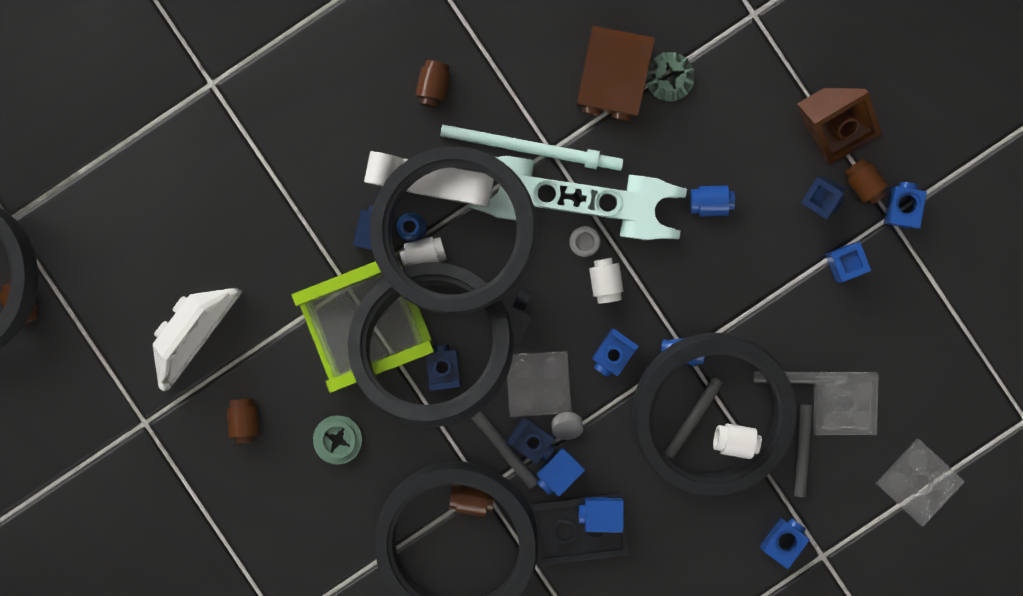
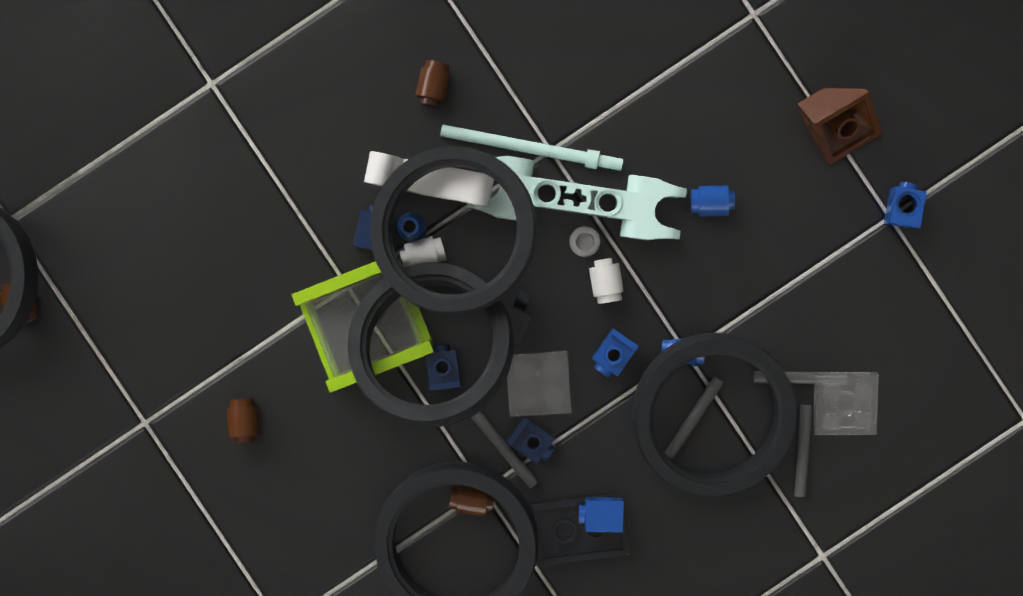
white wedge [152,288,242,391] -> none
sand green gear [313,415,363,465] -> none
blue brick [536,446,585,496] -> none
light grey tile [552,412,583,440] -> none
reddish brown slope [576,26,655,122] -> none
sand green gear [646,52,695,101] -> none
white brick [713,423,762,459] -> none
blue brick [759,518,810,569] -> none
dark blue brick [801,176,846,220] -> none
blue brick [825,242,871,282] -> none
reddish brown brick [844,158,889,205] -> none
clear plate [875,439,965,527] -> none

